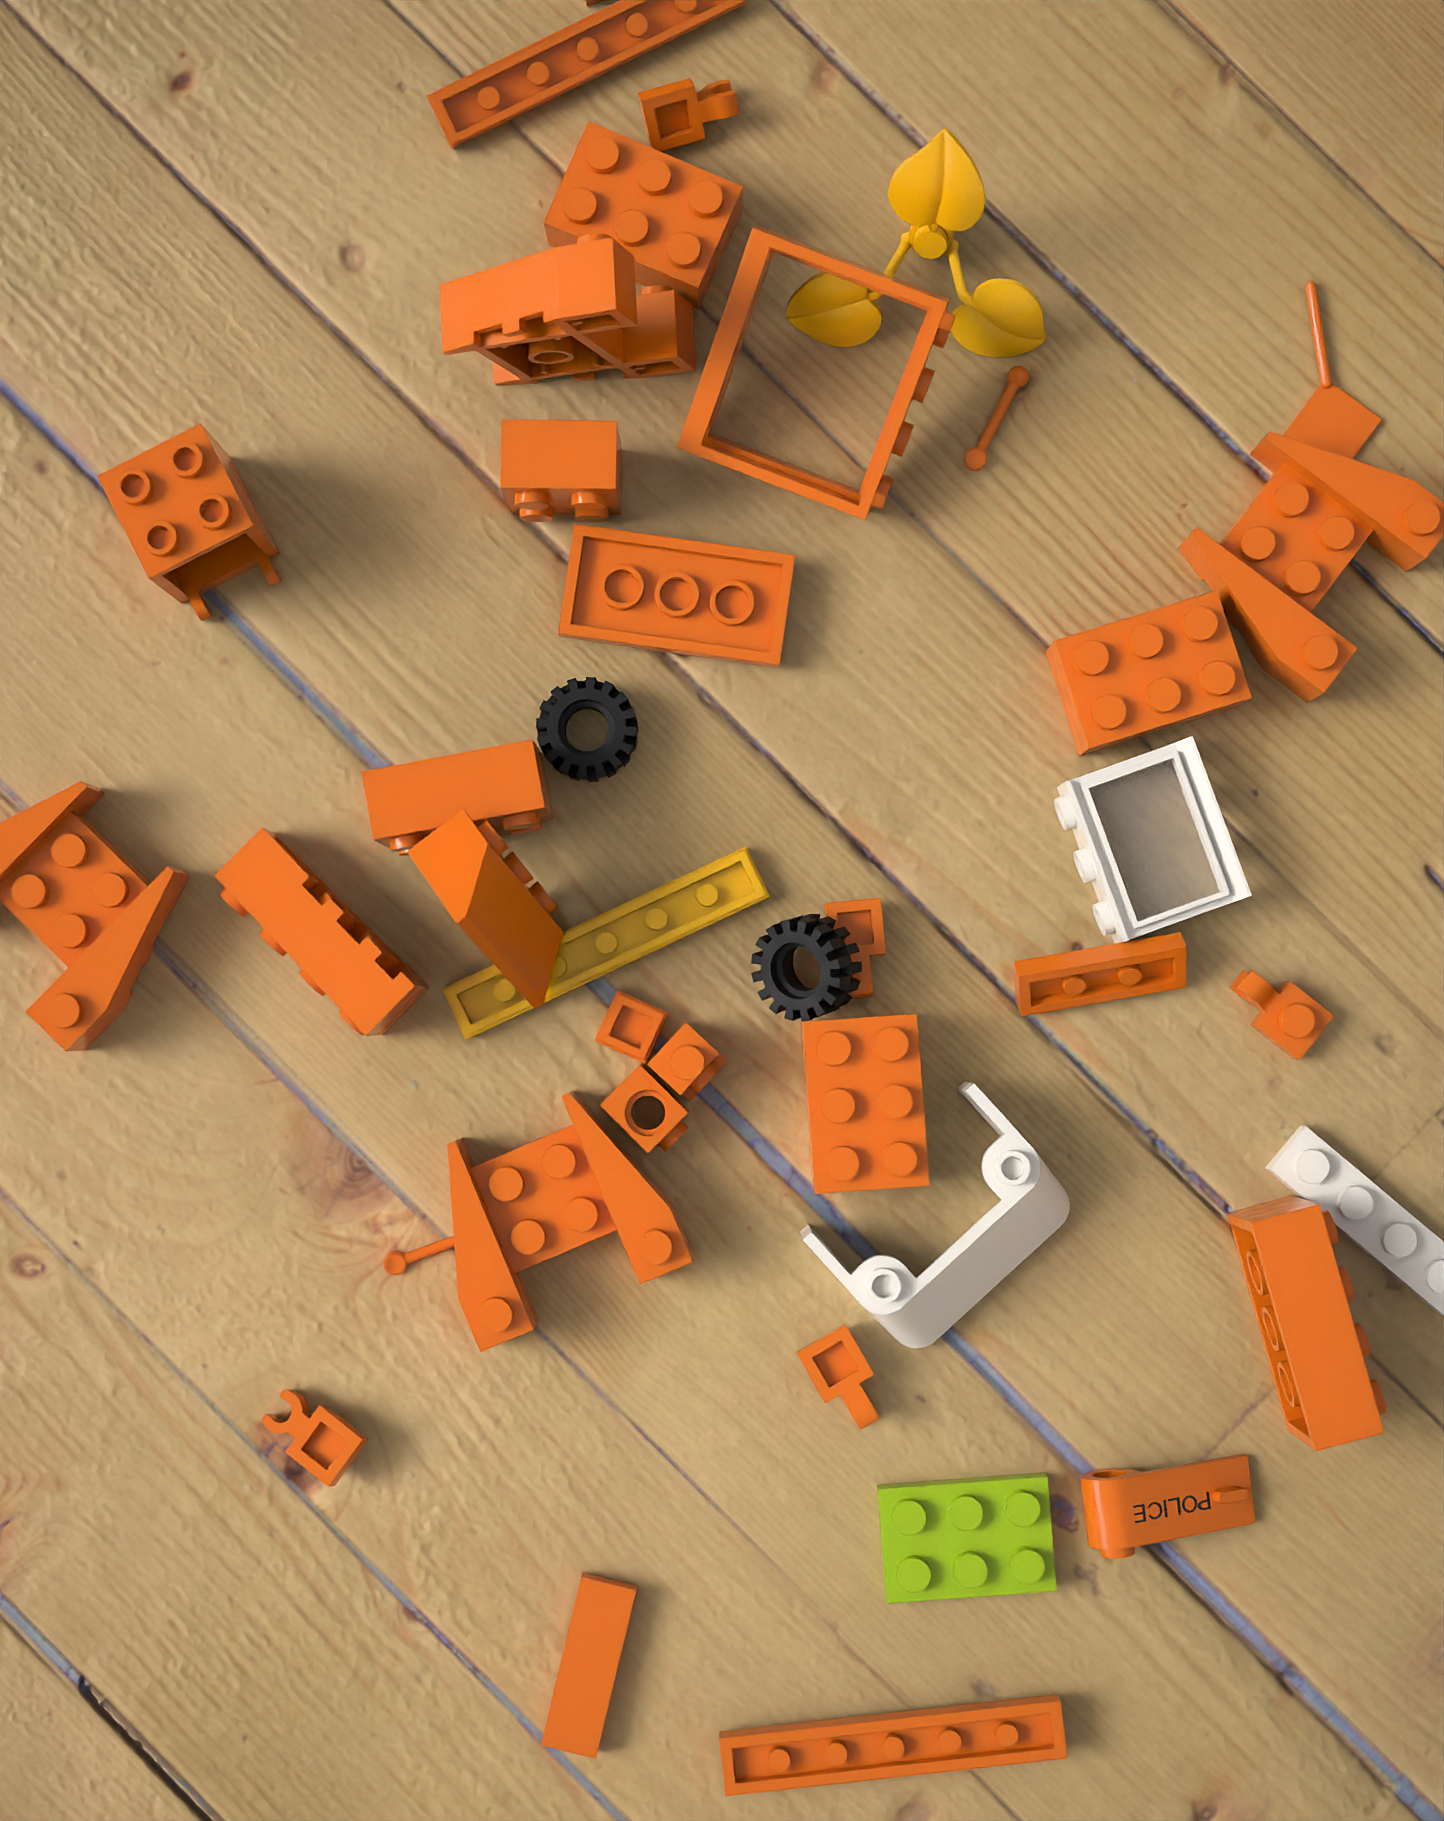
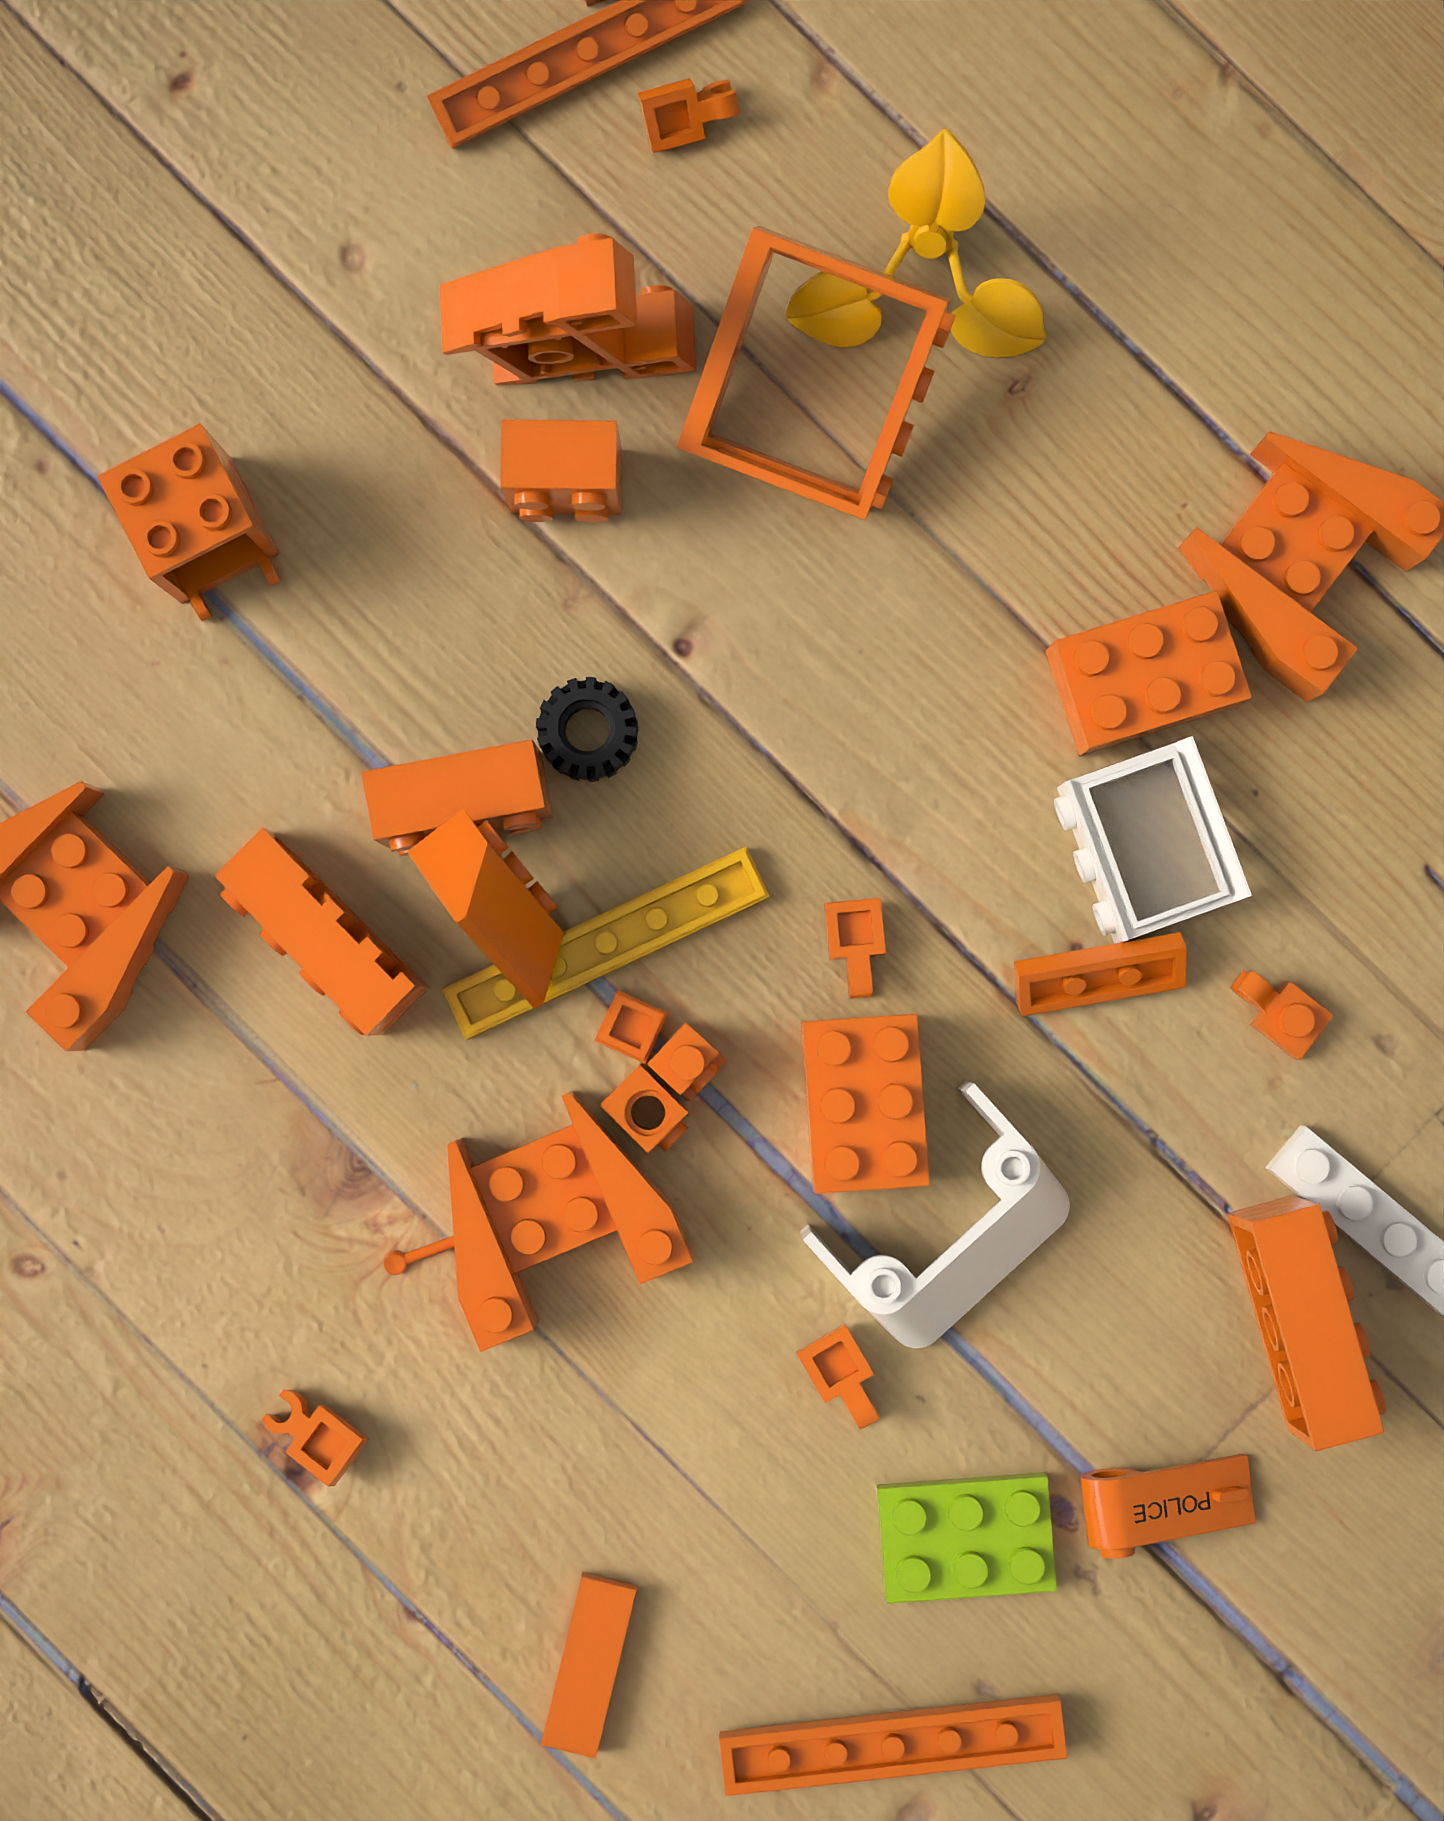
orange brick [543,121,743,309] -> none
orange plate [558,523,795,668] -> none
black tyre [751,914,862,1022] -> none
orange hinge [964,365,1029,471] -> none
orange piece [1283,281,1382,459] -> none

